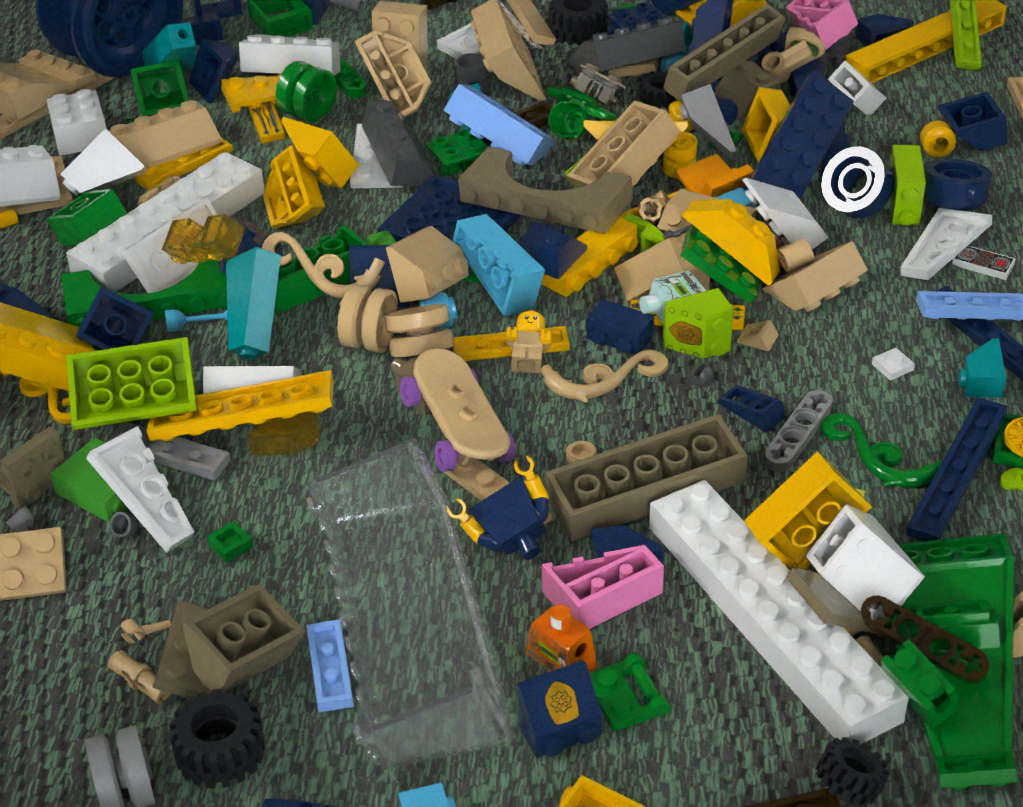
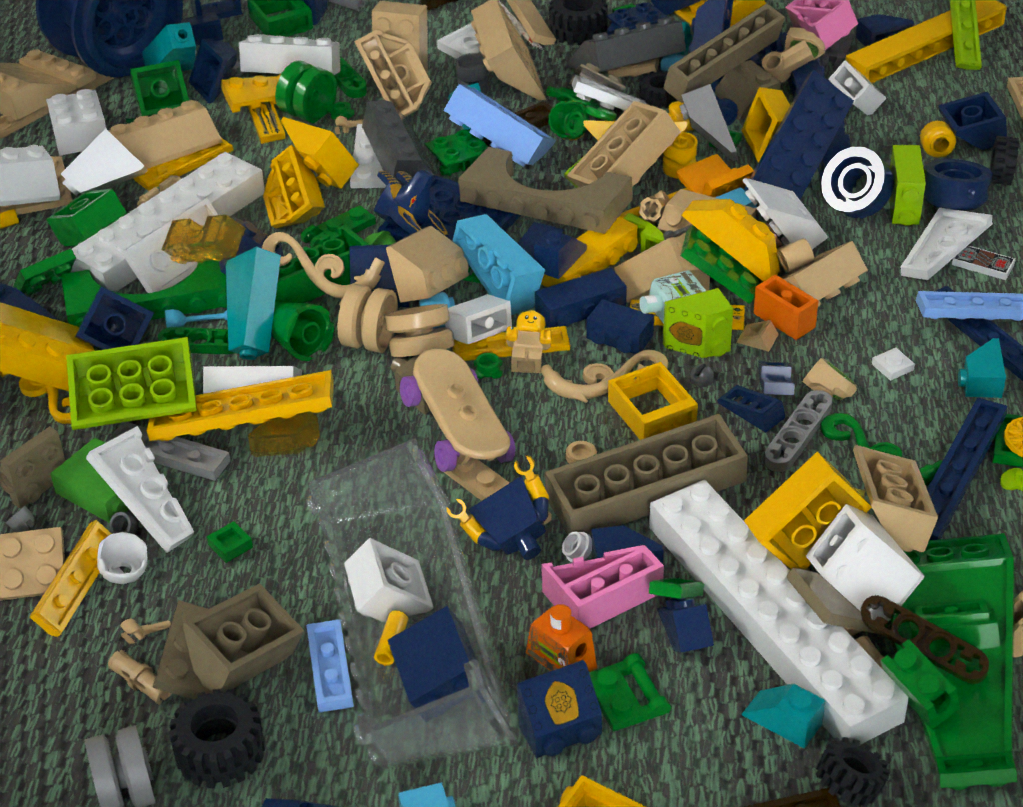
none -> green plate [13,248,76,296]
none -> yellow tile [29,520,112,637]
none -> white hair [97,532,148,584]
none -> green beam [158,327,234,355]
none -> green cone [271,302,334,361]
none -> green hinge [300,205,376,248]
none -> green plate [327,102,355,120]
none -> tan hand [335,116,363,134]
none -> white slope [344,538,434,622]
none -> dark blue piece [373,170,448,237]
none -> yellow axle [374,611,409,666]
none -> dark blue brick [388,605,487,719]
none -> white brick [445,294,512,344]
none -> green plate [474,353,503,379]
none -> dark blue brick [535,267,627,328]
none -> white plate [562,531,592,563]
none -> white plate [572,75,646,111]
none -> yellow window [608,362,698,440]
none -> green tile [648,577,704,599]
none -> dark blue slope [657,598,714,652]
none -> teal slope [742,684,826,748]
none -> orange brick [753,275,819,340]
none -> slope [758,361,795,395]
none -> tan rock [802,358,857,400]
none -> tan slope [853,445,938,552]
none -> black tyre [989,136,1019,185]

